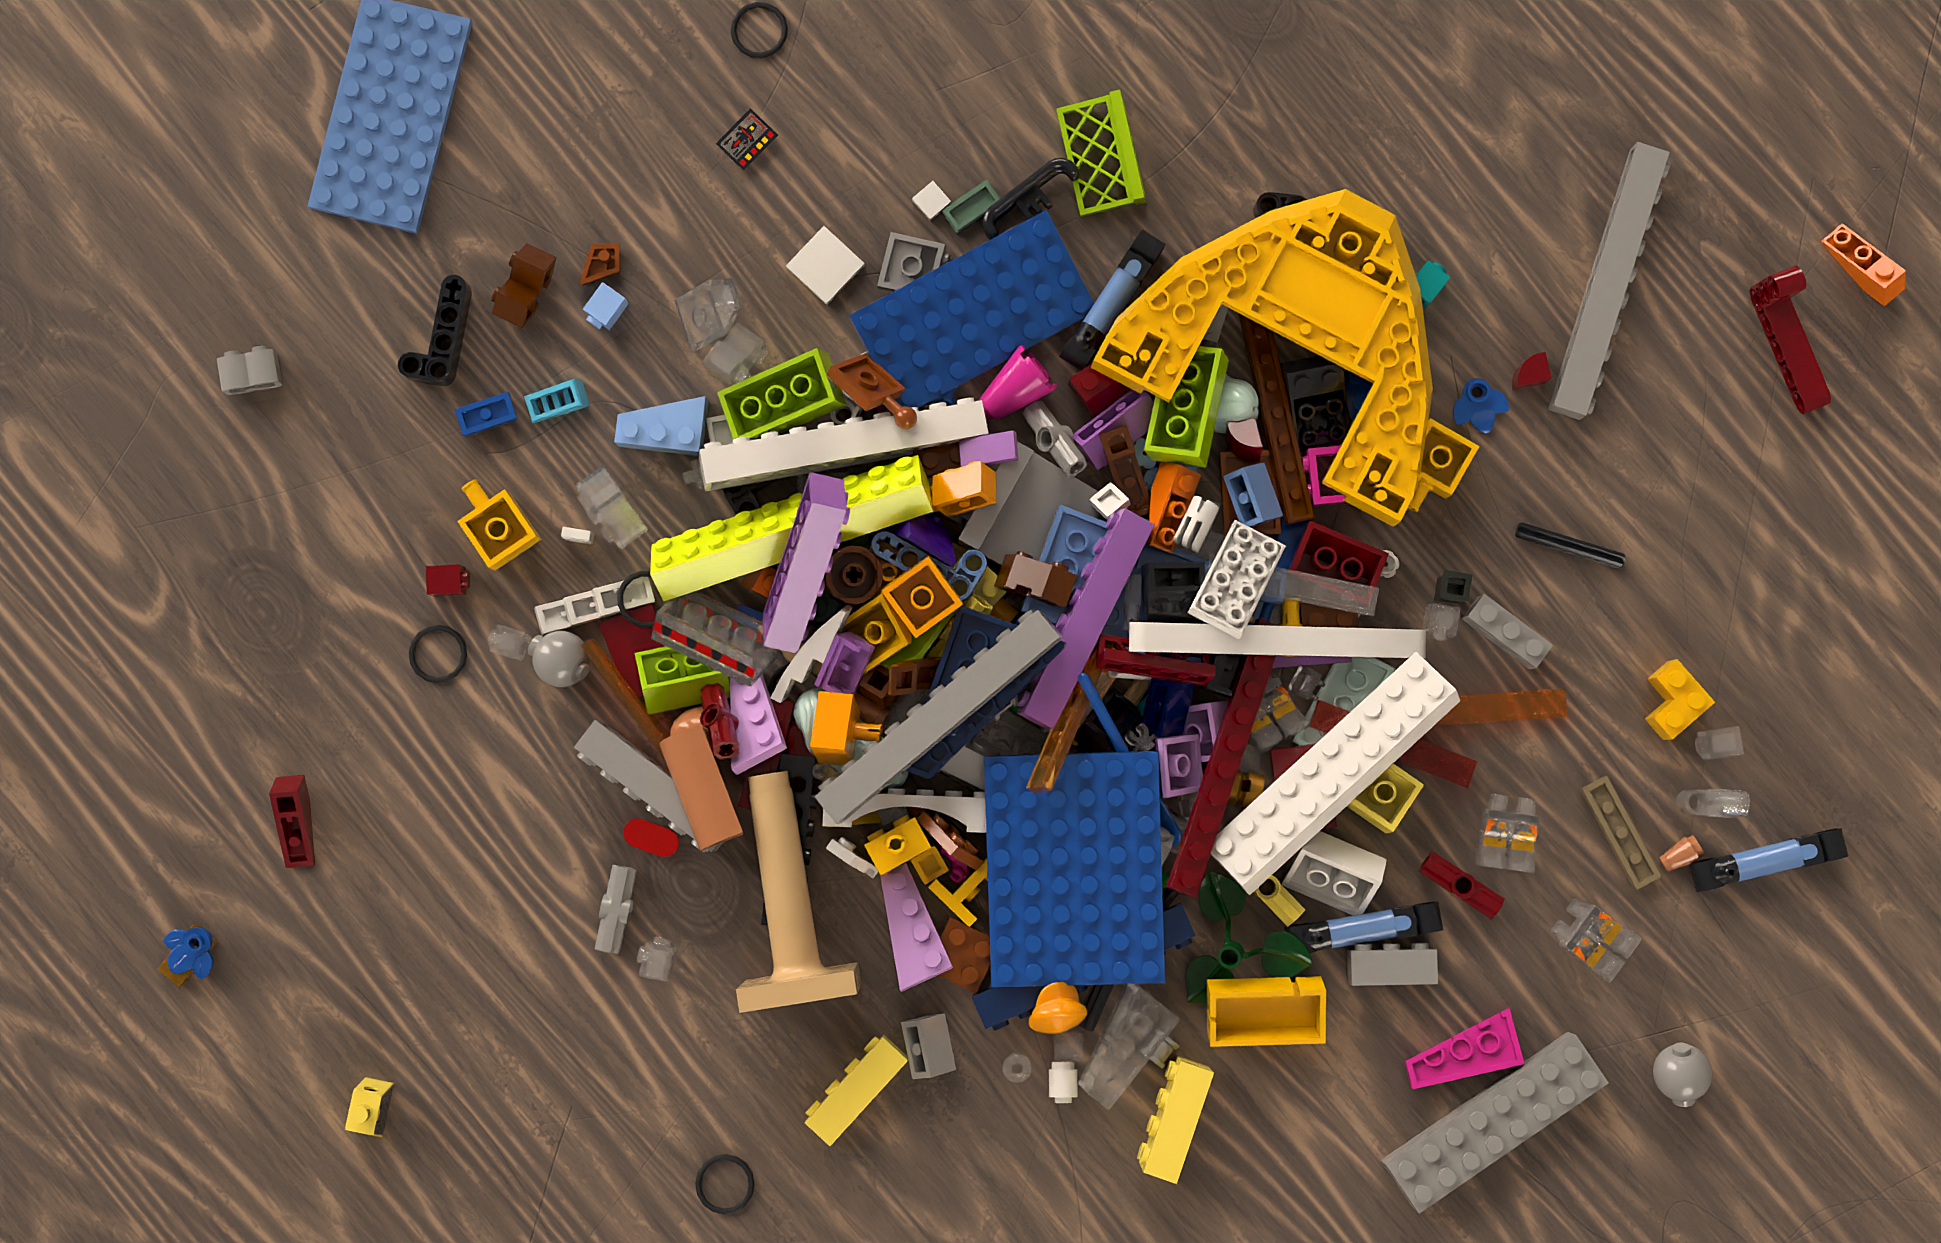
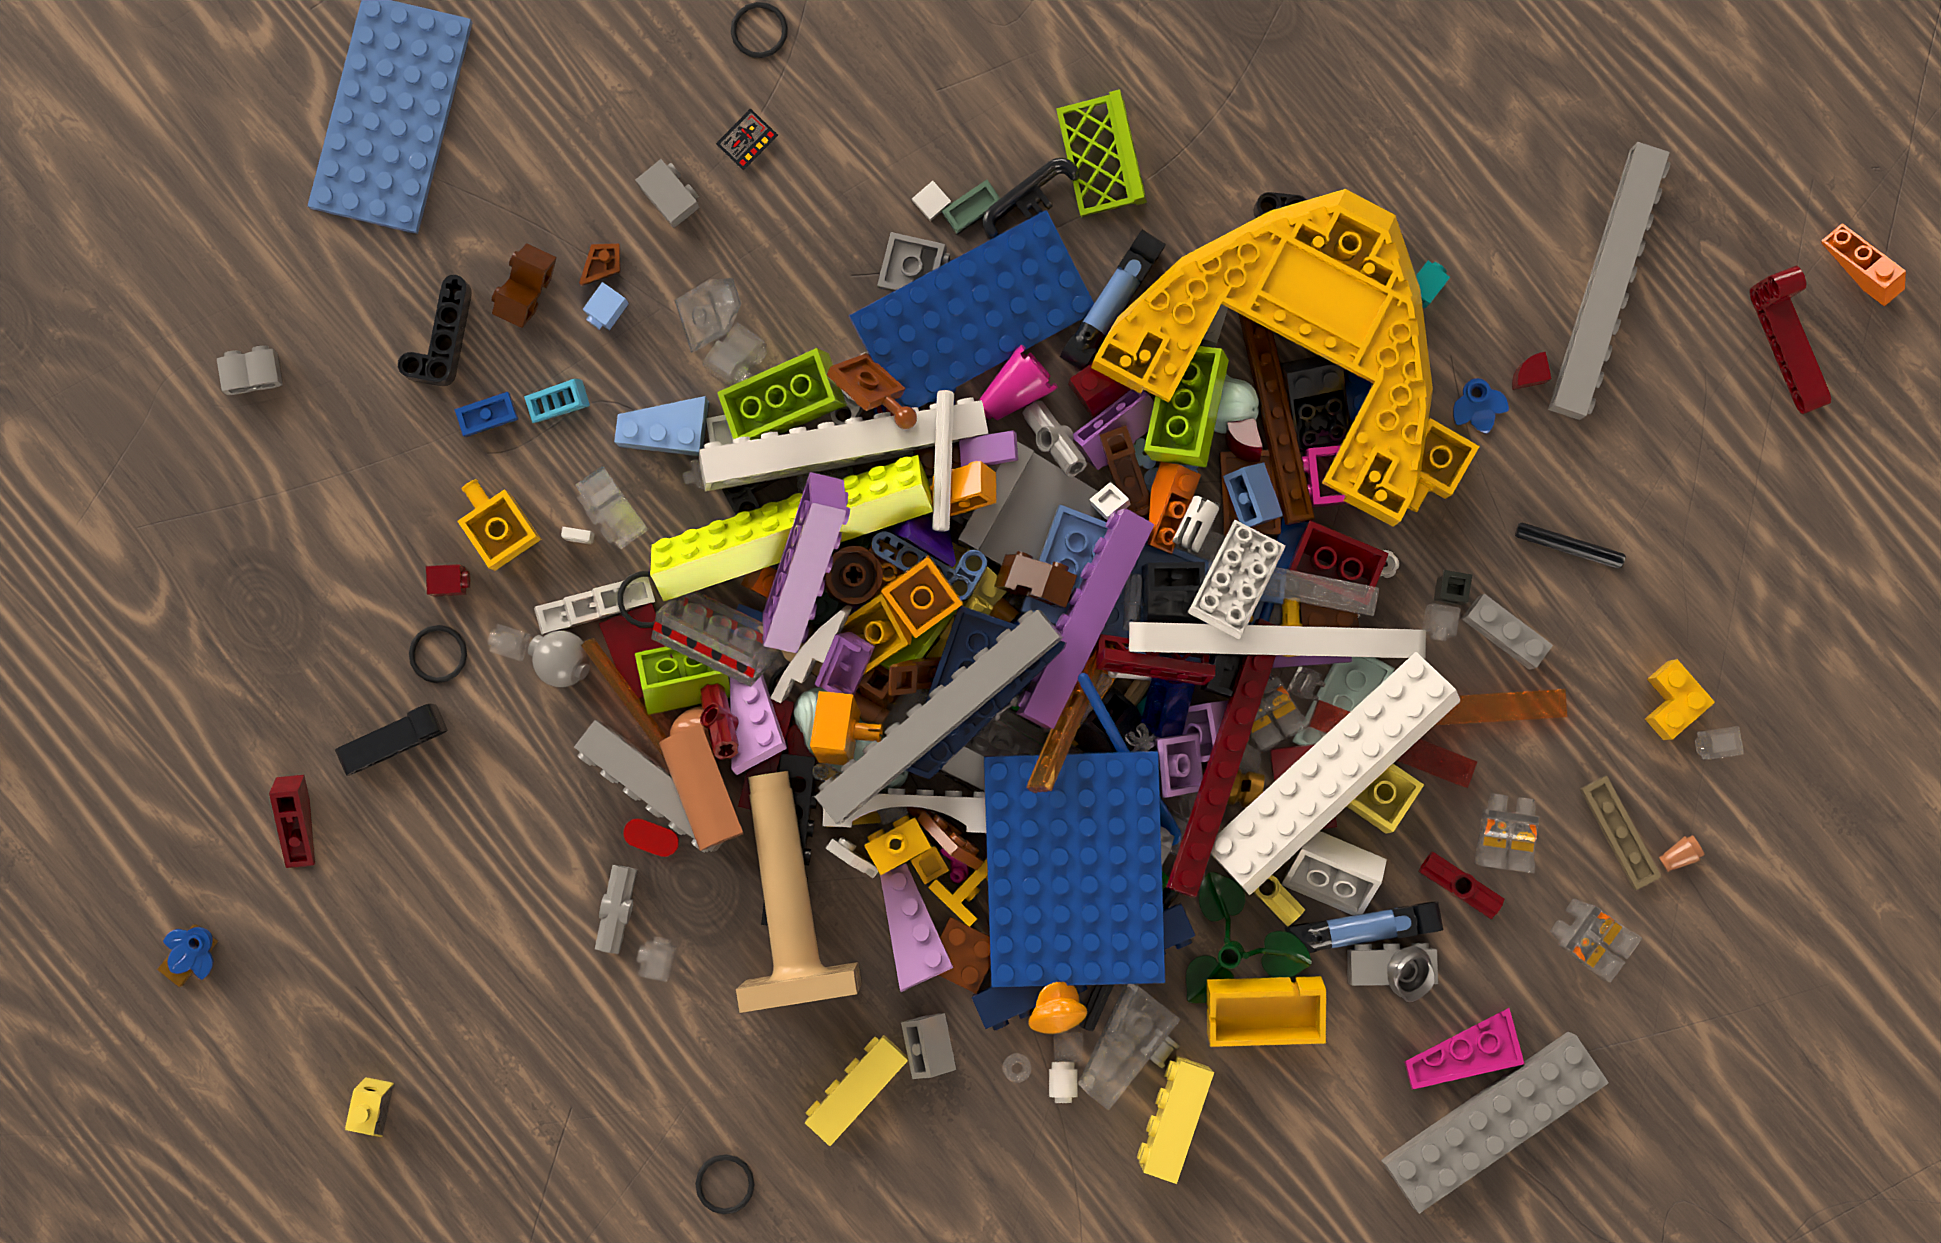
white tile [786,226,865,305] -> none
light grey brick [1653,1042,1712,1107] -> none
clear piece [1676,789,1750,818] -> none
piece [1689,828,1849,892] -> none
none -> black beam [335,703,448,776]
none -> light grey brick [635,159,700,228]
none -> white axle [932,390,954,532]
none -> flat silver hat [1387,946,1435,1002]

